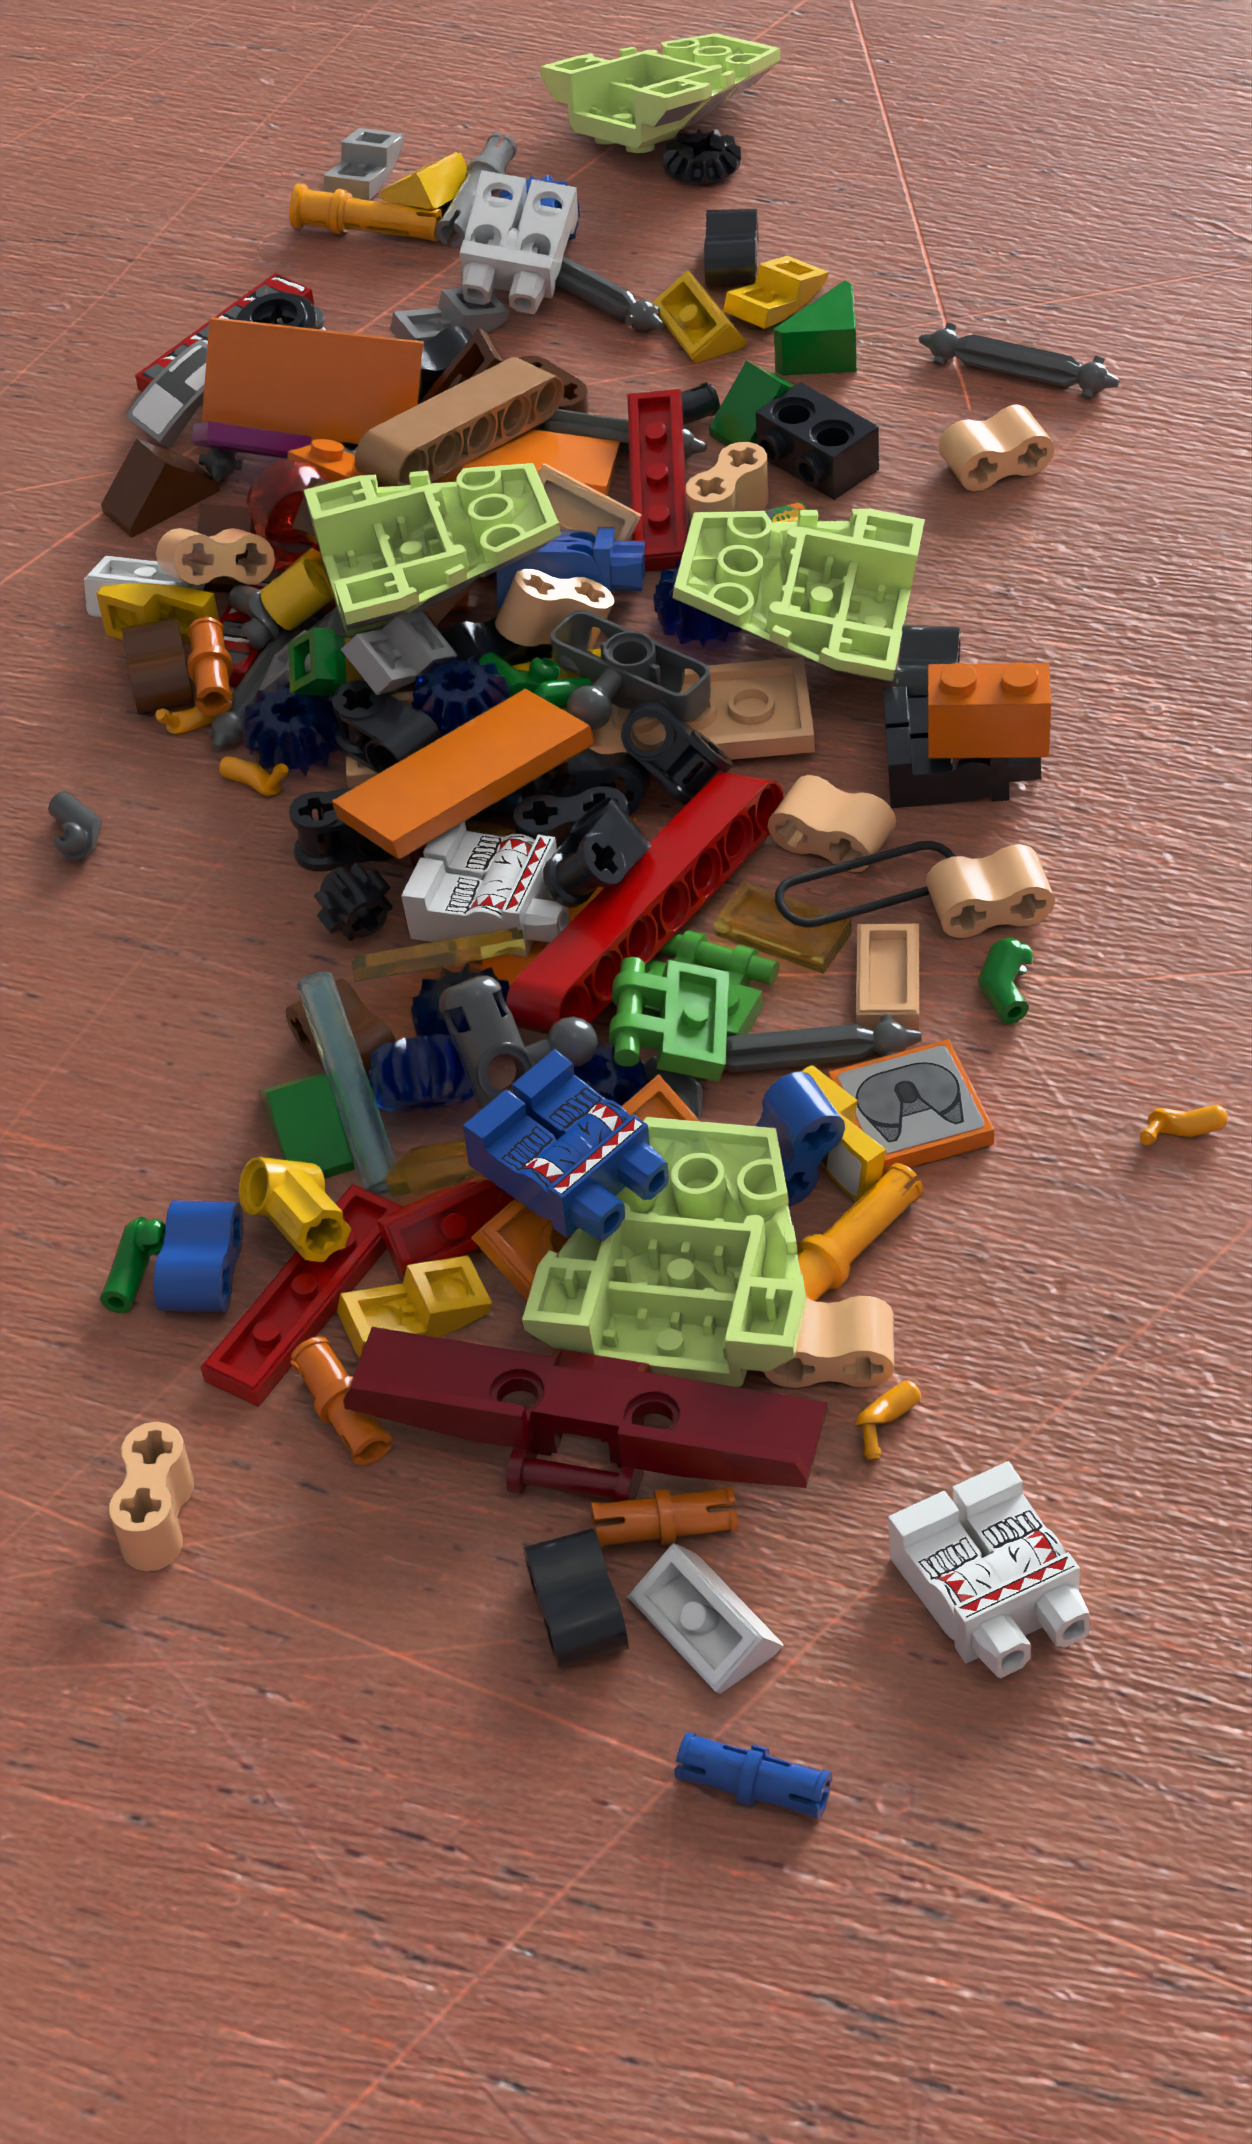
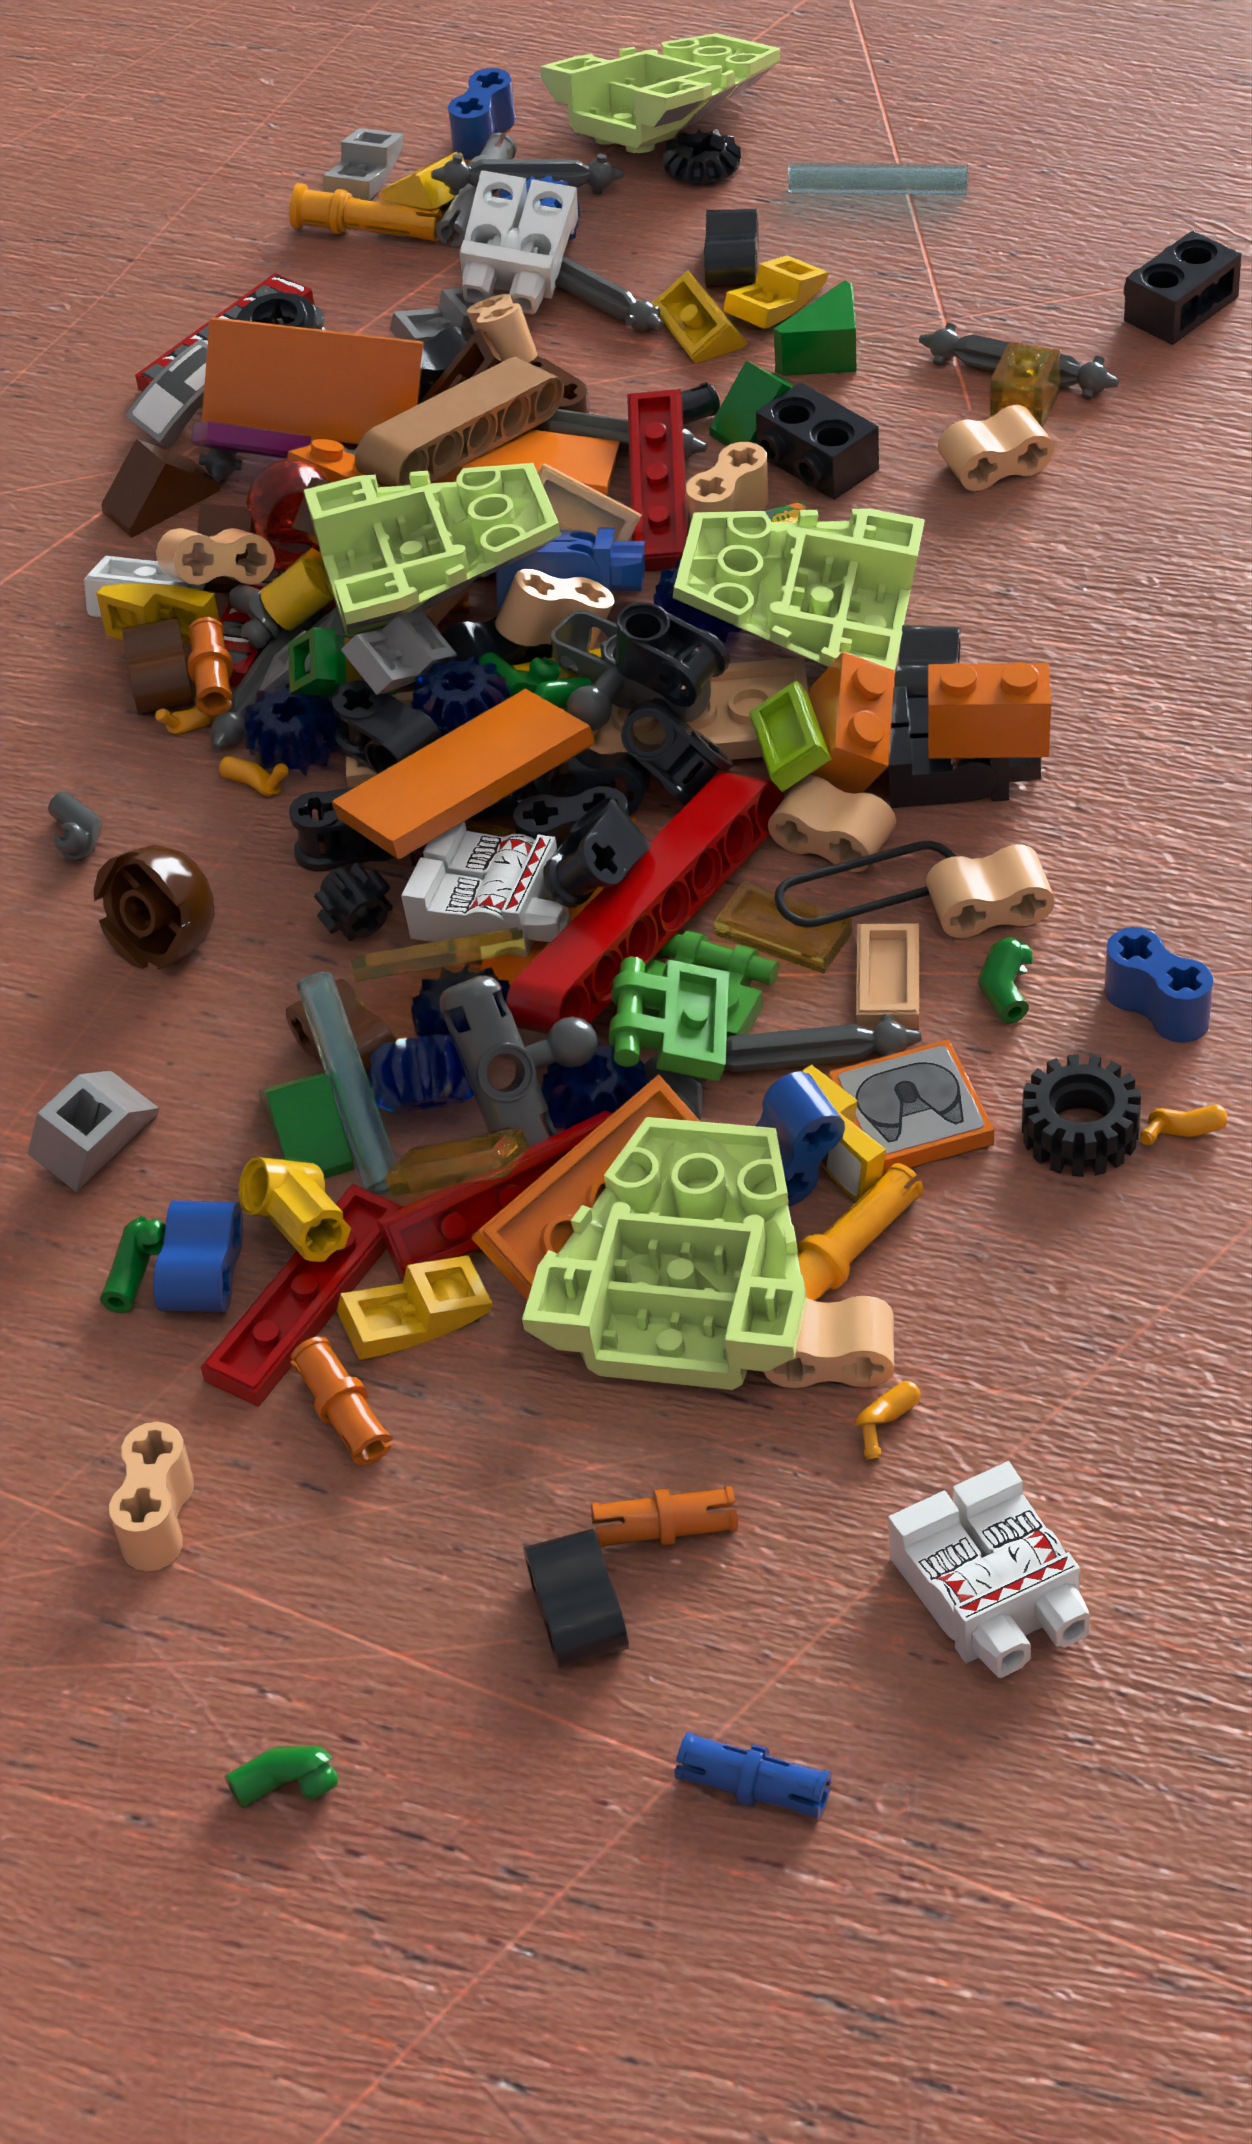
dark red piece [343,1327,828,1502] -> none
blue hips [463,1049,669,1242] -> none
white slope [627,1543,784,1694] -> none
none -> light grey slope [27,1071,159,1192]
none -> reddish brown cylinder [93,845,215,970]
none -> green arm [225,1745,339,1808]
none -> dark grey wheel [431,154,624,195]
none -> blue axle [448,68,516,160]
none -> light nougat axle [467,294,537,363]
none -> black piece [615,602,730,707]
none -> lime tile [749,681,832,792]
none -> clear light blue piece [788,162,969,195]
none -> orange brick [809,651,895,794]
none -> clear yellow brick [990,341,1060,428]
none -> black tyre [1022,1054,1141,1177]
none -> blue axle [1104,927,1213,1043]
none -> black brick [1123,230,1242,345]

